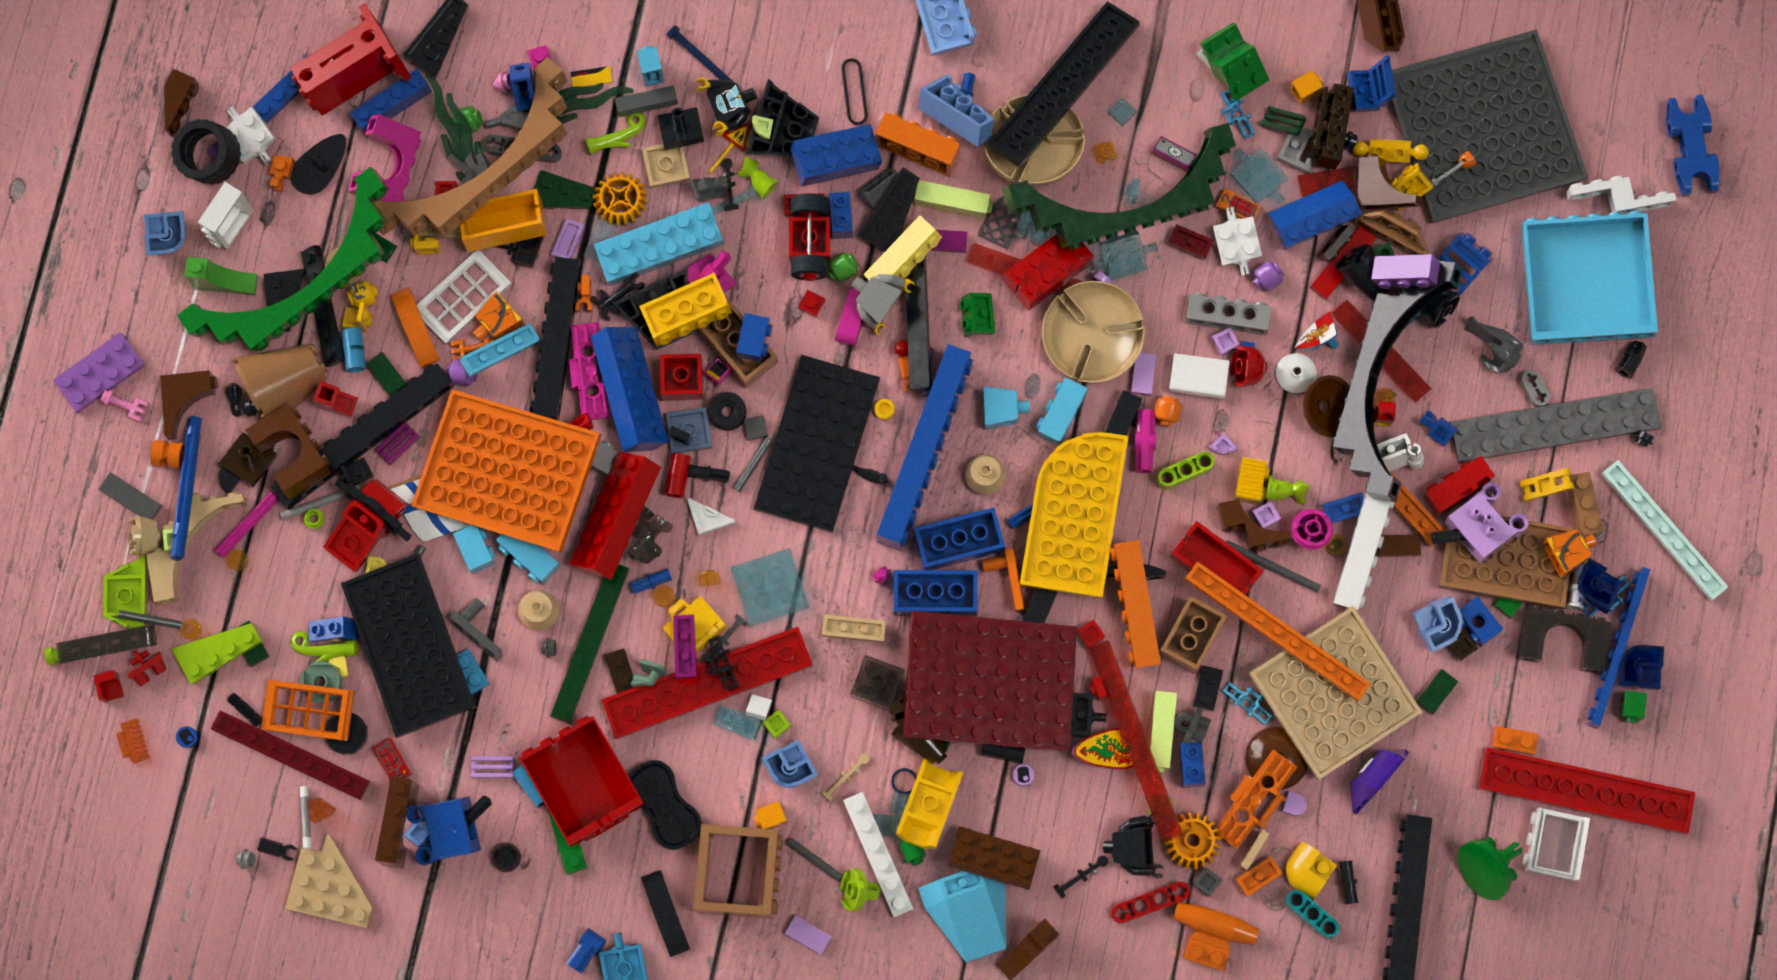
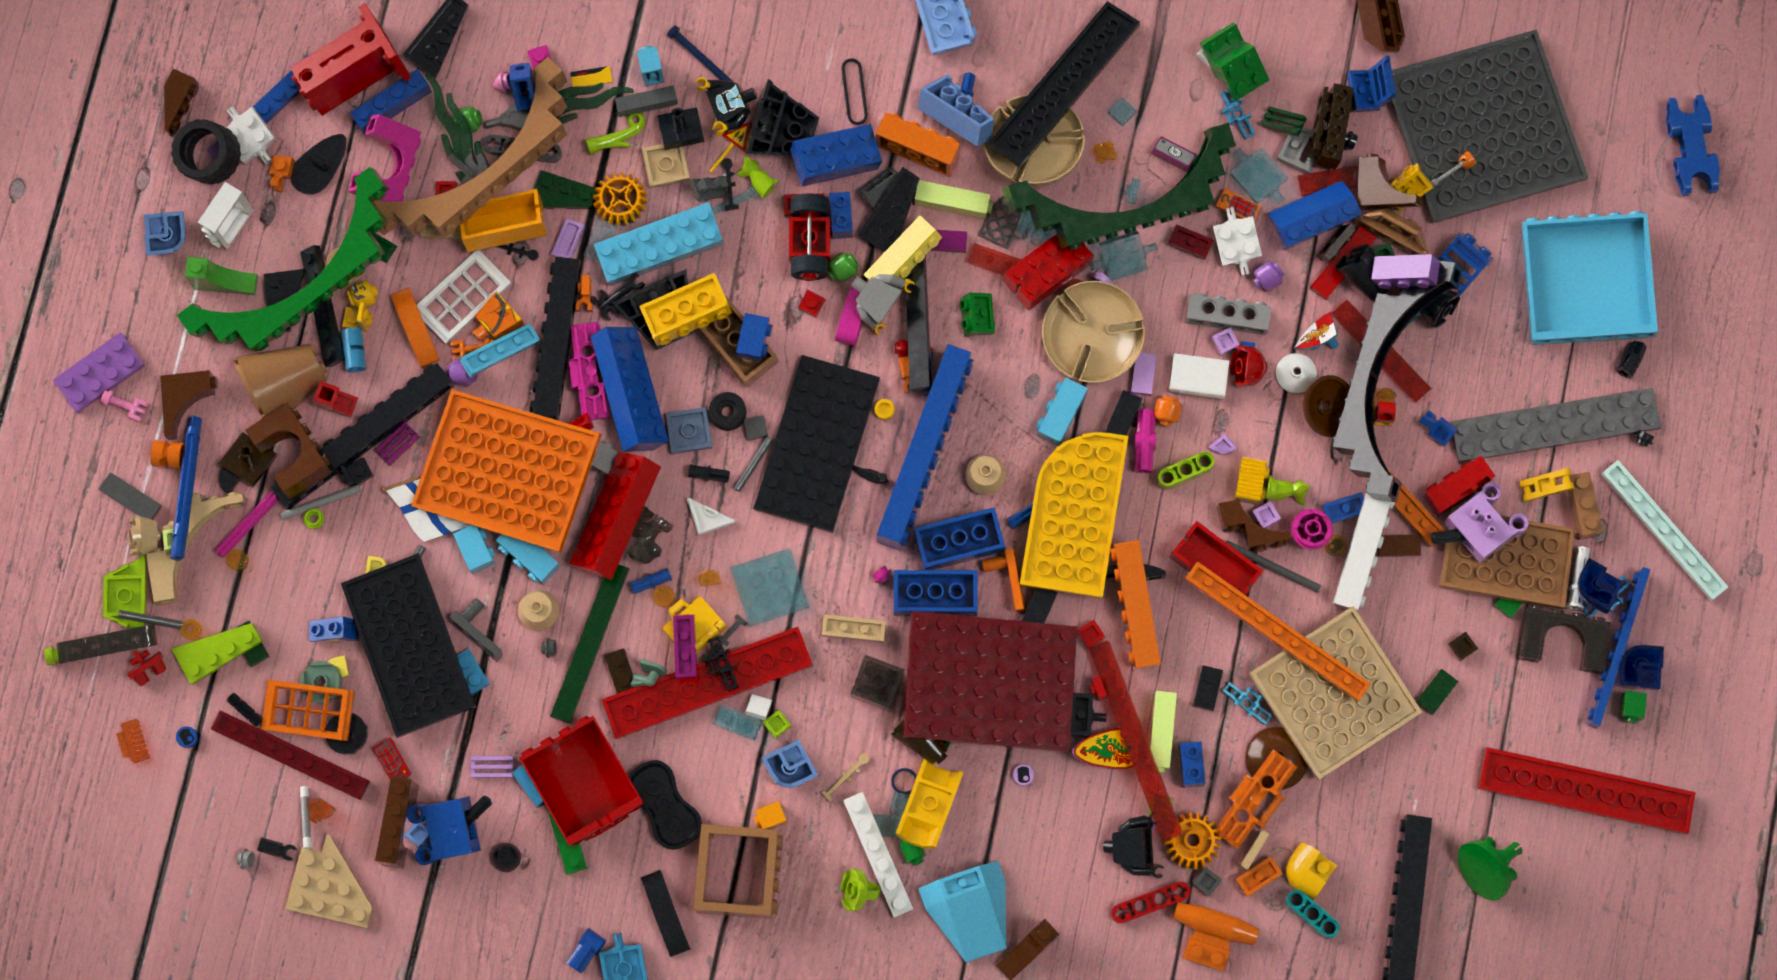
red panel [93,670,124,703] -> none
black piece [225,383,259,417] -> none
lime plant [291,631,358,662] -> none
red piece [324,478,412,572] -> none
dark green tile [366,352,407,396] -> none
yellow bracket [410,233,442,255] -> none
black tile [513,236,545,268] -> none
red brick [660,353,704,401] -> none
red pin [664,453,691,498] -> none
black tile [669,426,692,445] -> none
dark pink piece [687,251,736,293] -> none
slope [703,358,732,387] -> none
yellowish green tile [752,115,773,140] -> none
lavender tile [785,915,832,955] -> none
dark grey bar [787,838,843,881] -> none
dark brown plate [889,699,905,721] -> none
reddish brown bracket [947,826,1041,890] -> none
black brick [981,745,1025,764] -> none
medium azure torso [983,387,1030,430] -> none
black piece [1054,856,1108,899] -> none
medium nougat brick [1159,596,1227,674] -> none
dark grey hips [1175,707,1211,744] -> none
lavender tile [1282,791,1307,816] -> none
light orange brick [1290,70,1323,105] -> none
black pin [1339,860,1359,904] -> none
dark purple wedge [1350,749,1409,815] -> none
yellow plate [1352,138,1429,163] -> none
white hinge [1377,433,1424,472] -> none
medium blue brick [1412,596,1464,652] -> none
blue brick [1460,596,1504,647] -> none
dark grey hair [1465,316,1523,374] -> none
orange plate [1492,726,1538,755] -> none
light grey beam [1520,370,1550,407] -> none
window [1522,807,1590,883] -> none
orange torso [1542,530,1597,579] -> none
white bracket [1566,176,1676,215] -> none

